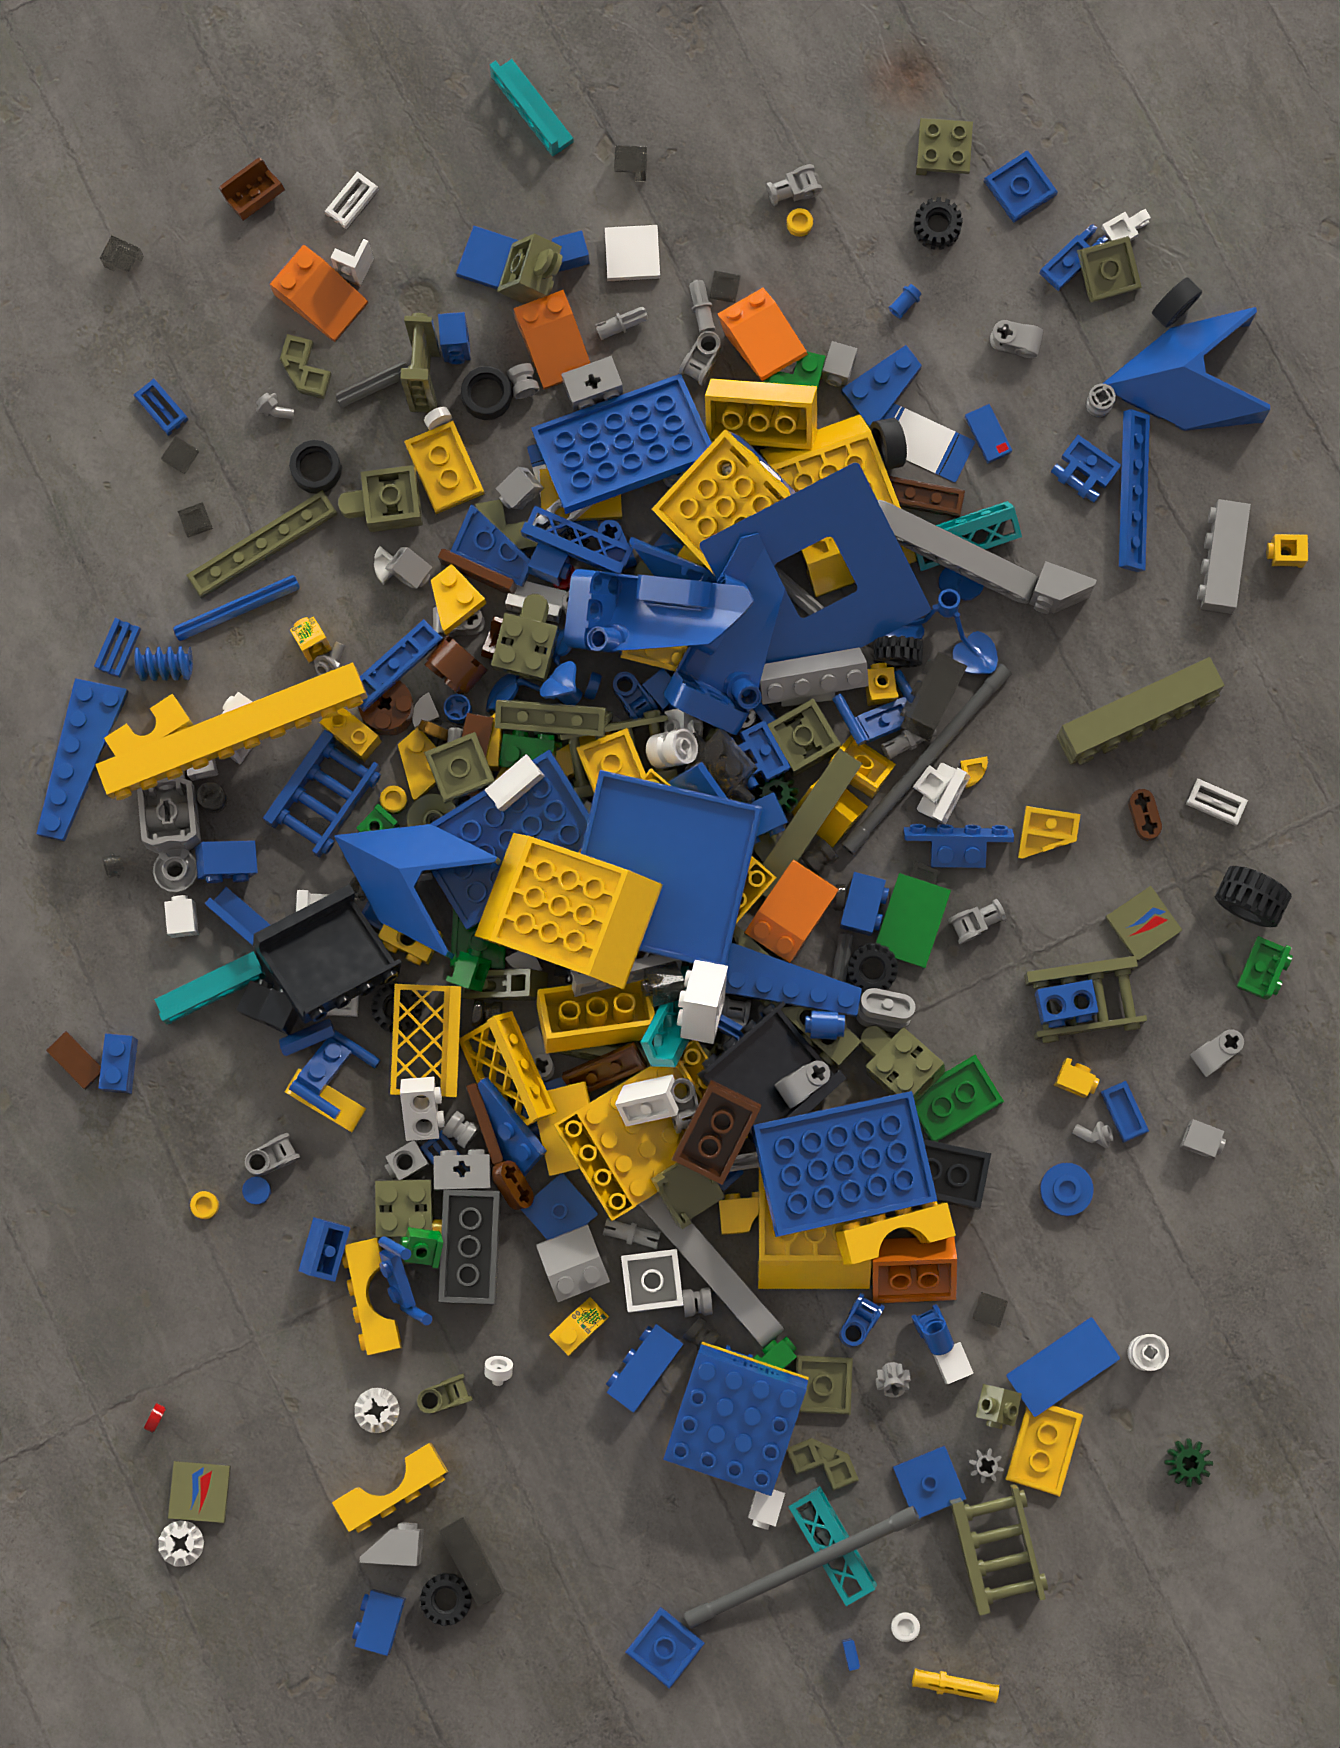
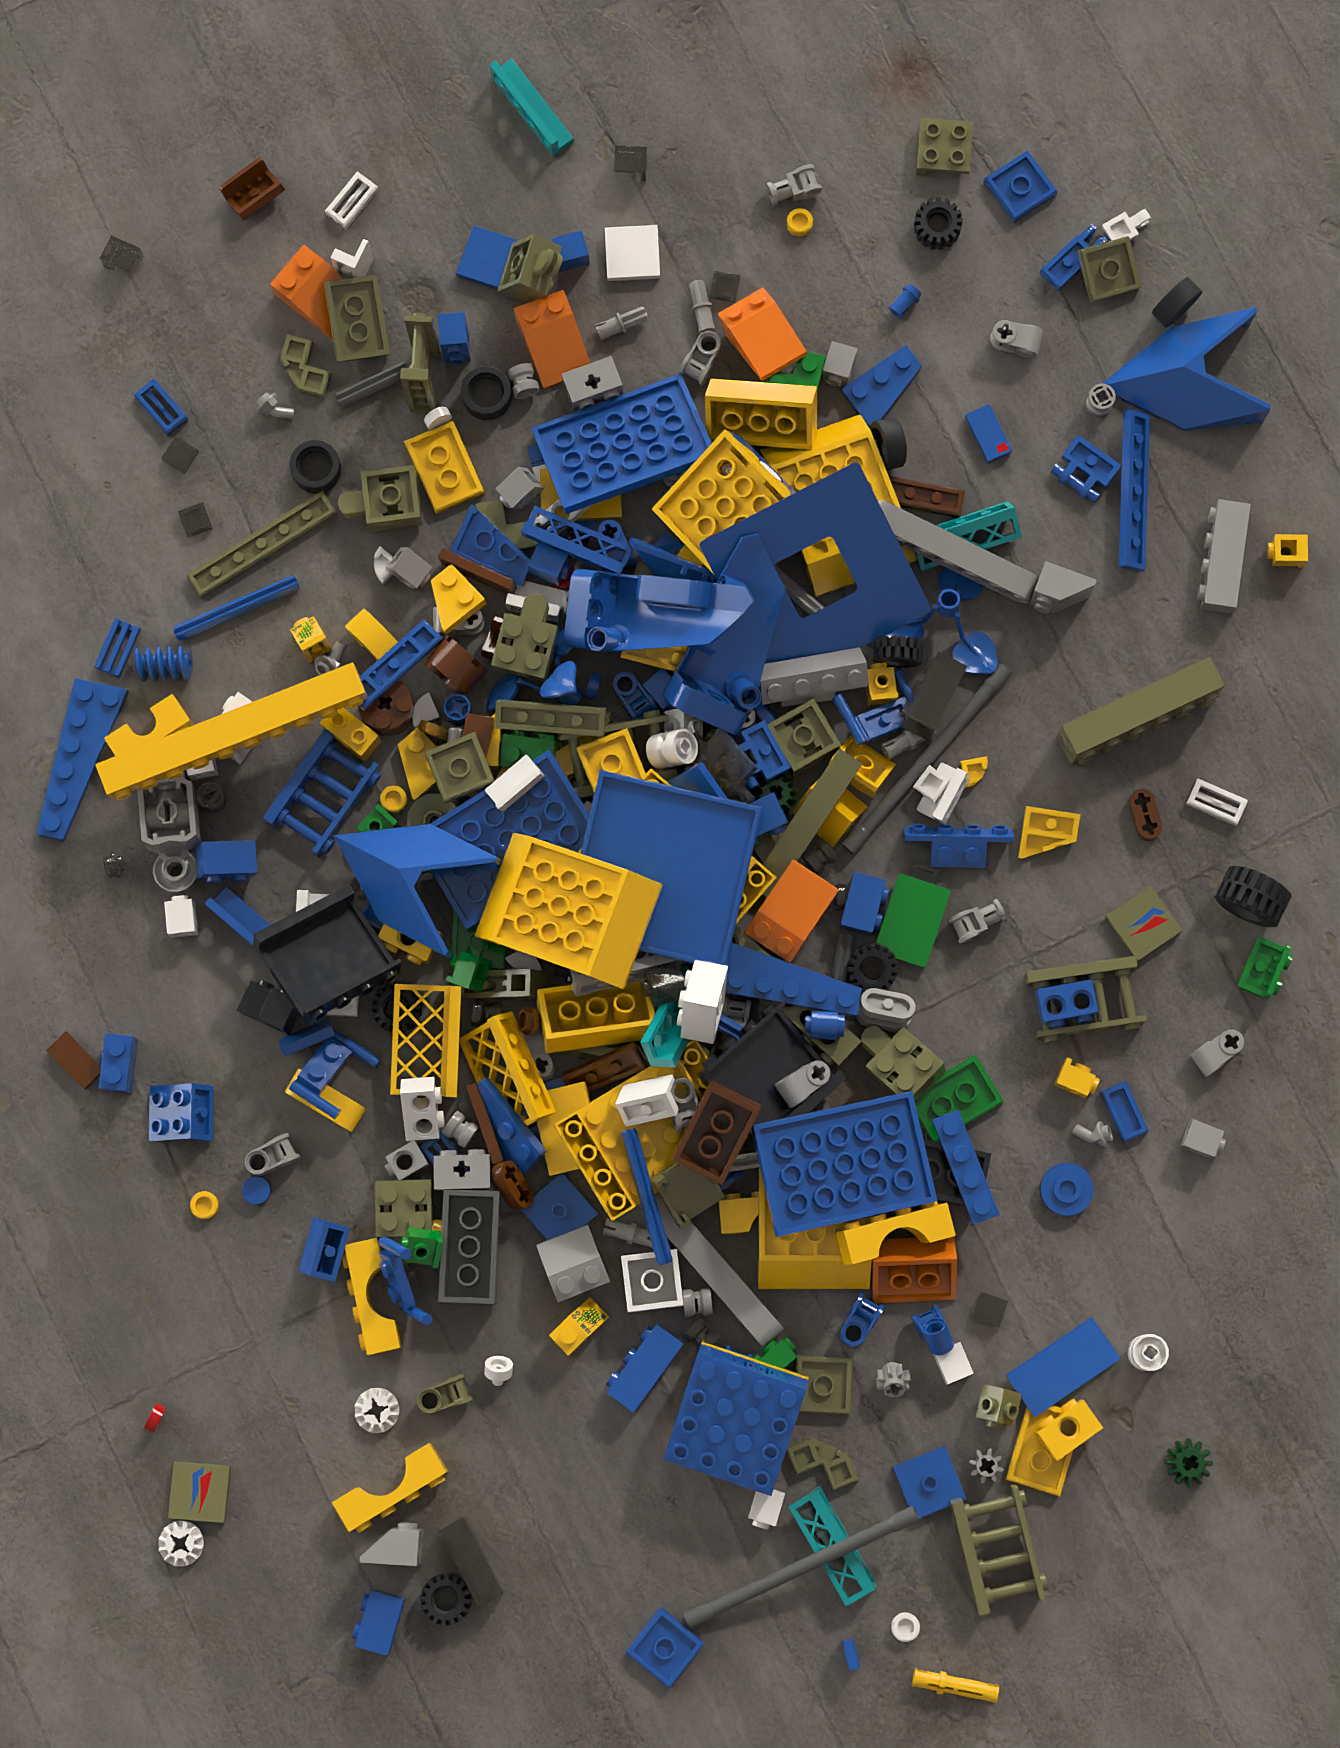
teal fence [154,951,266,1025] -> none
white sticker [882,403,975,482] -> none
none -> blue bracket [149,1083,214,1141]
none -> olive plate [323,275,390,363]
none -> yellow slope [344,609,398,661]
none -> reddish brown plate [517,1007,541,1035]
none -> blue axle [621,1128,673,1265]
none -> blue plate [931,1110,1000,1225]
none -> yellow brick [1035,1398,1103,1461]

